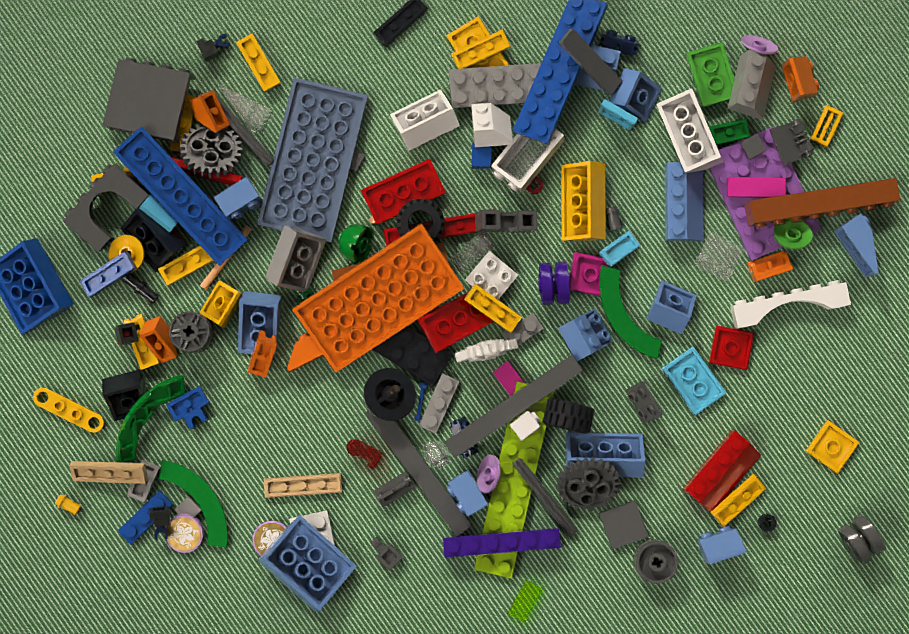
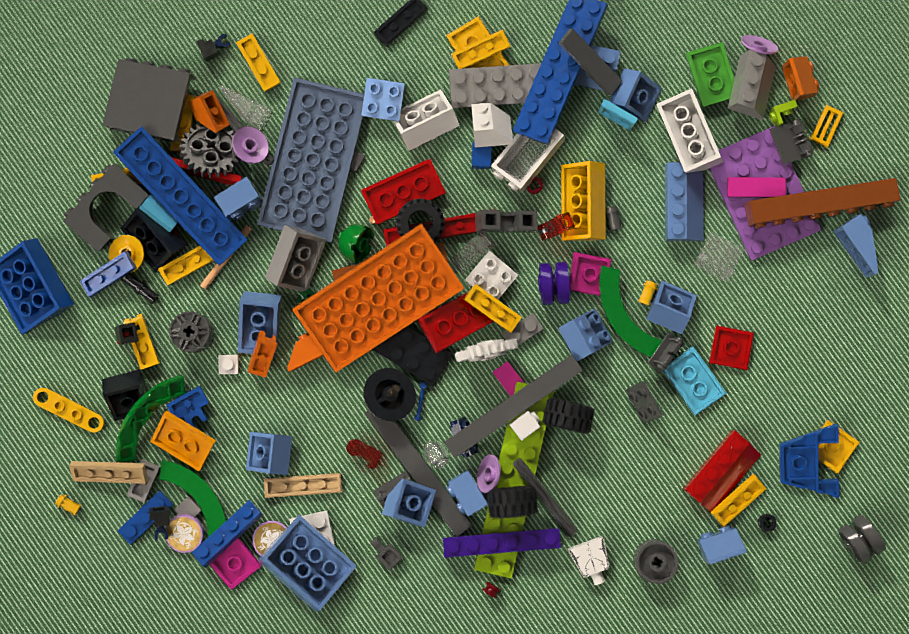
orange slope [139,315,177,364] -> none
yellow slope [199,280,242,328] -> none
light grey plate [419,373,460,434] -> none
clear neon green tile [507,579,543,623] -> none
dark grey gear [557,456,620,511] -> none
medium blue slope [565,432,645,478] -> none
dark blue hinge [599,29,639,56] -> none
medium azure tile [599,231,640,268] -> none
dark grey tile [599,500,649,550] -> none
green plate [709,118,750,145] -> none
white arch [730,280,851,329] -> none
dark grey tile [739,134,766,160] -> none
orange hinge [747,251,793,283] -> none
bright green dish [773,220,813,249] -> none
none -> light orange plate [150,411,216,471]
none -> blue plate [192,500,263,568]
none -> dark pink tile [210,538,262,590]
none -> white plate [218,355,239,374]
none -> lavender dish [232,127,268,164]
none -> medium blue slope [246,432,292,475]
none -> light blue bracket [361,78,406,121]
none -> medium blue slope [382,479,436,527]
none -> dark red bush [482,581,501,599]
none -> black tyre [487,486,538,518]
none -> clear red leg [537,212,575,241]
none -> white torso [567,536,609,585]
none -> yellow pin [638,280,658,306]
none -> dark grey hinge [648,332,683,374]
none -> lime bracket [769,100,798,127]
none -> blue wing [779,424,839,498]

